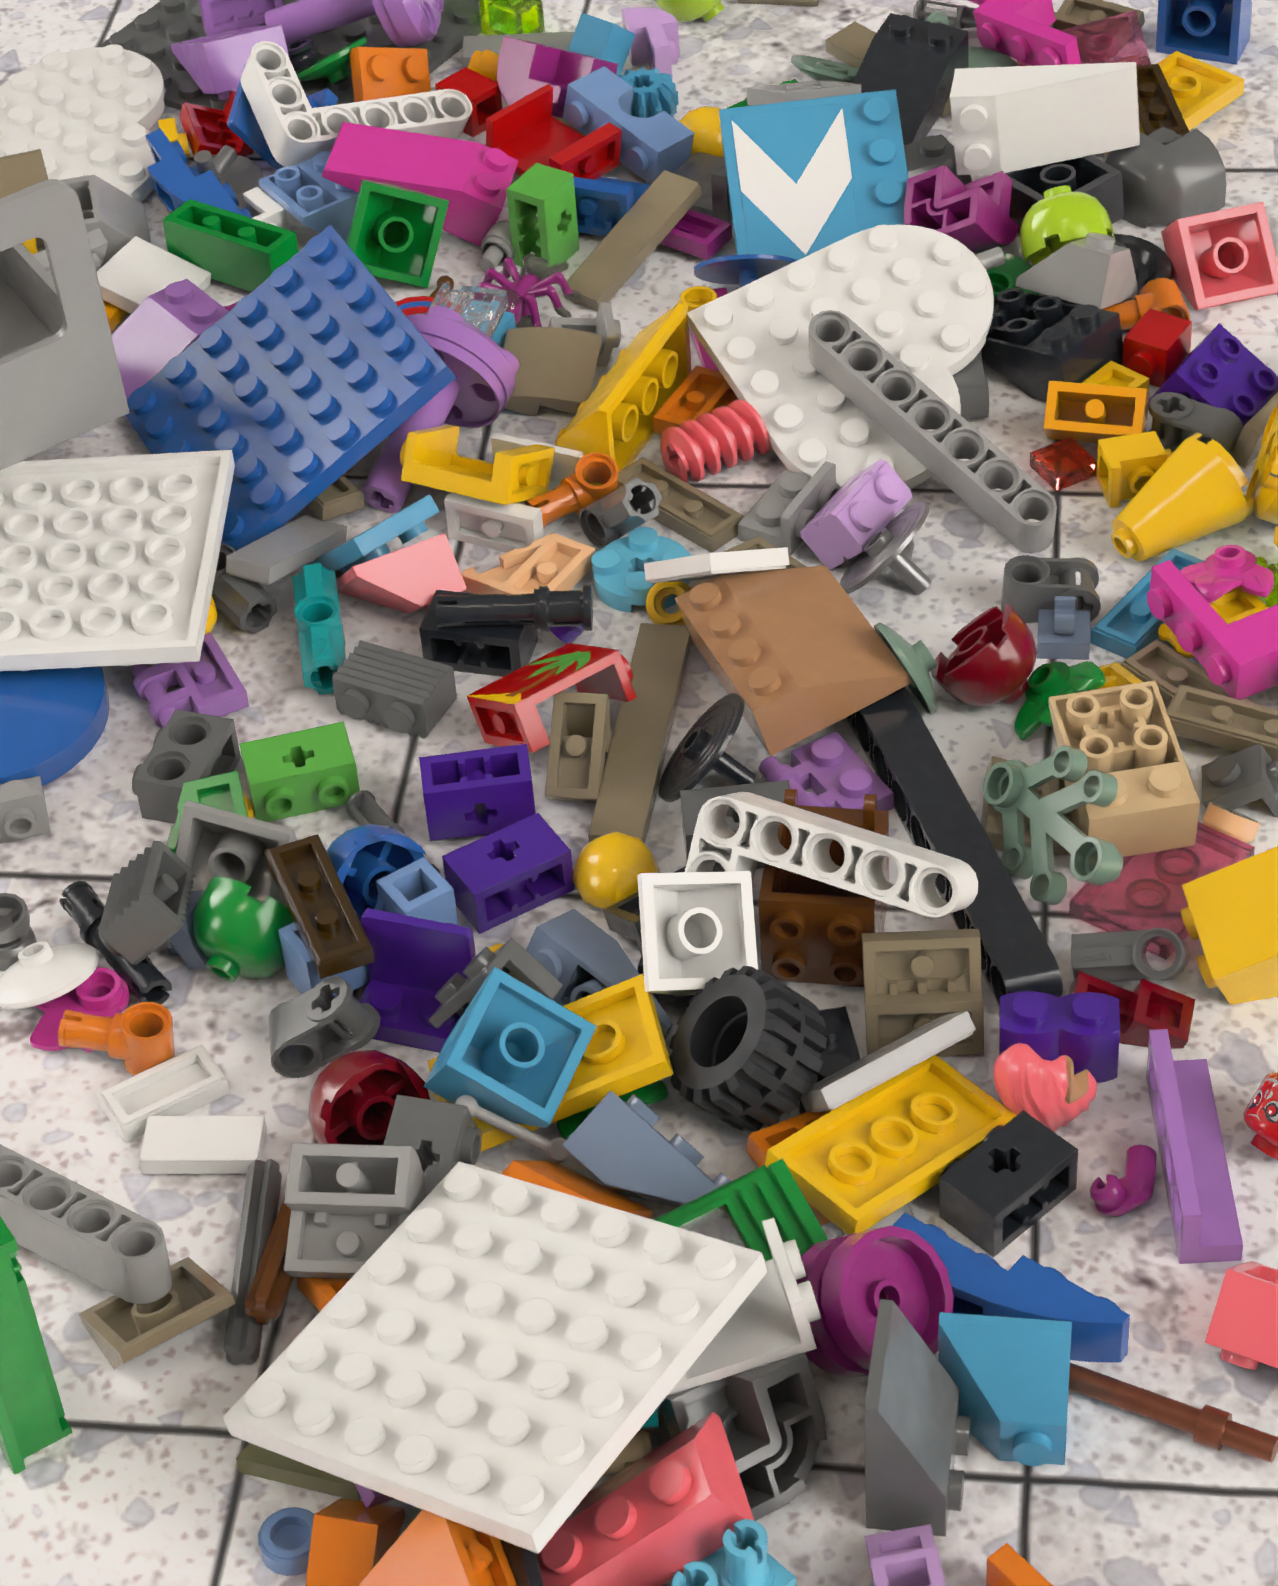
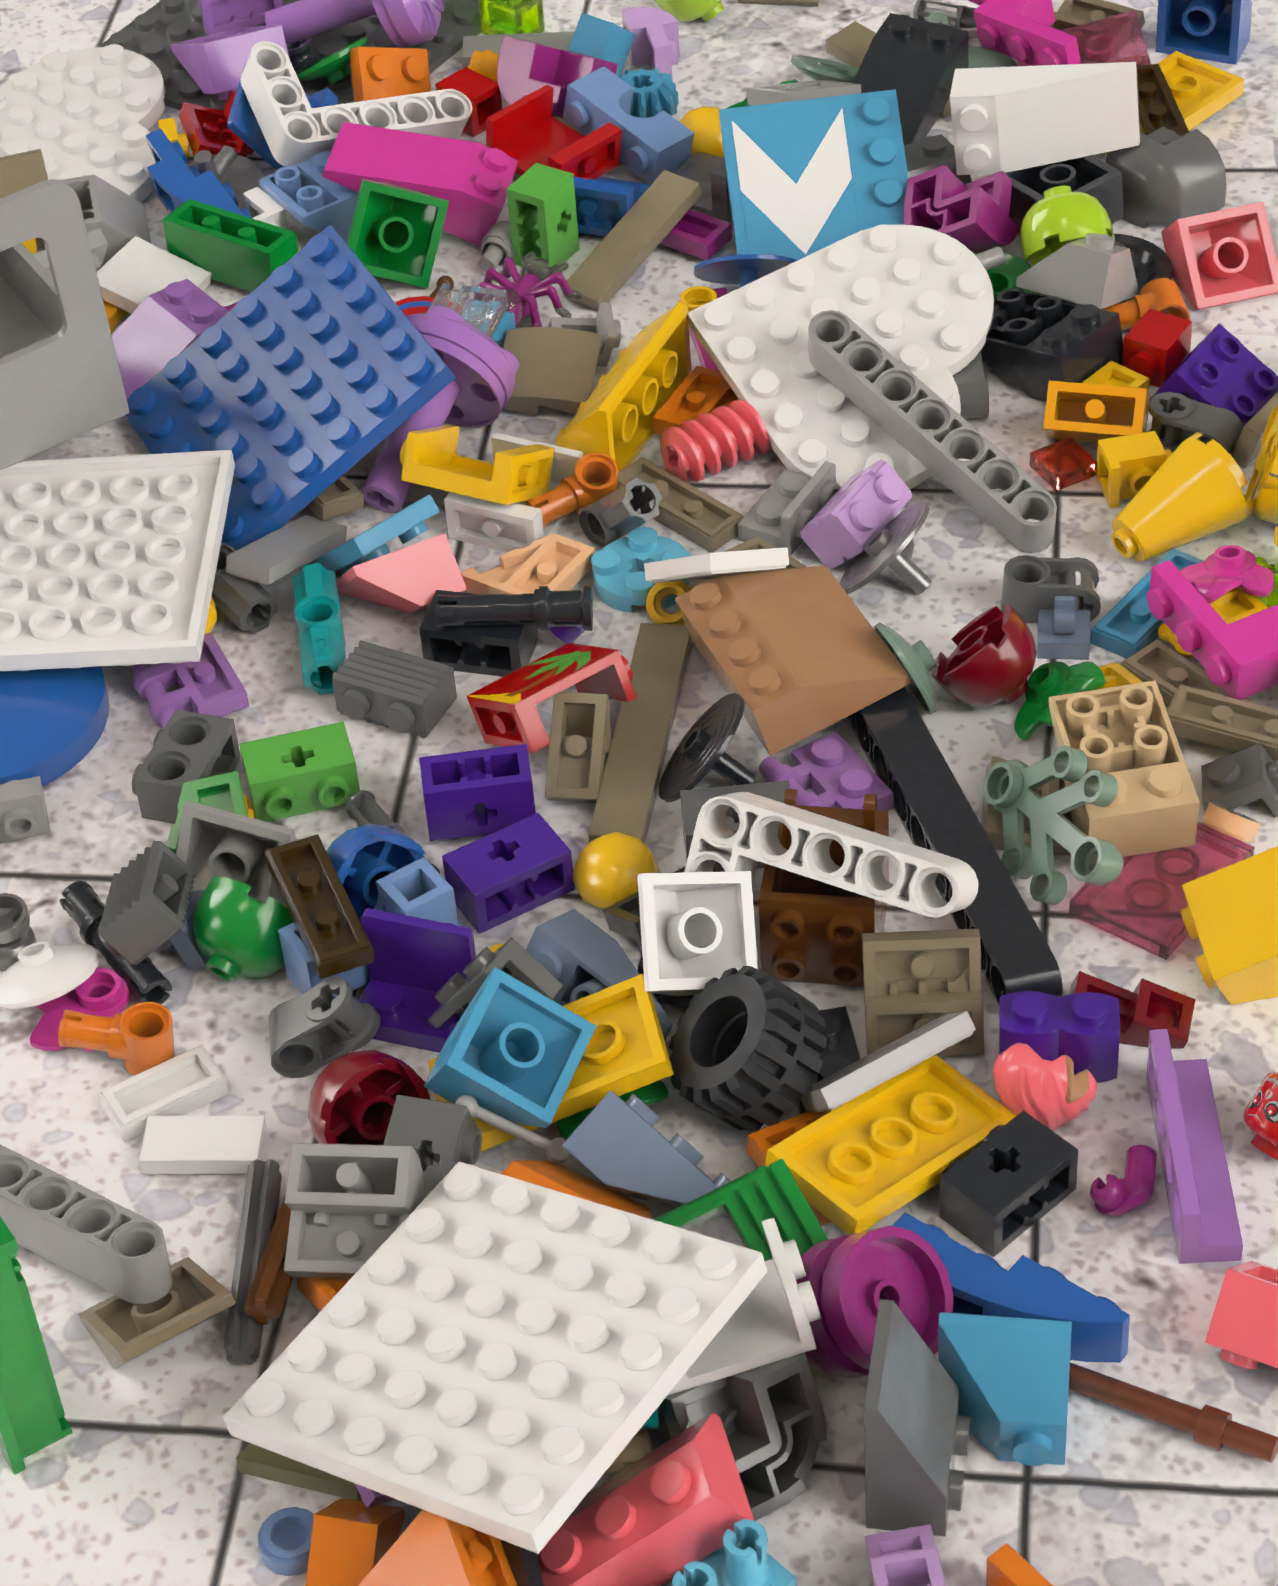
dark grey piece [1071,927,1190,982] -> none

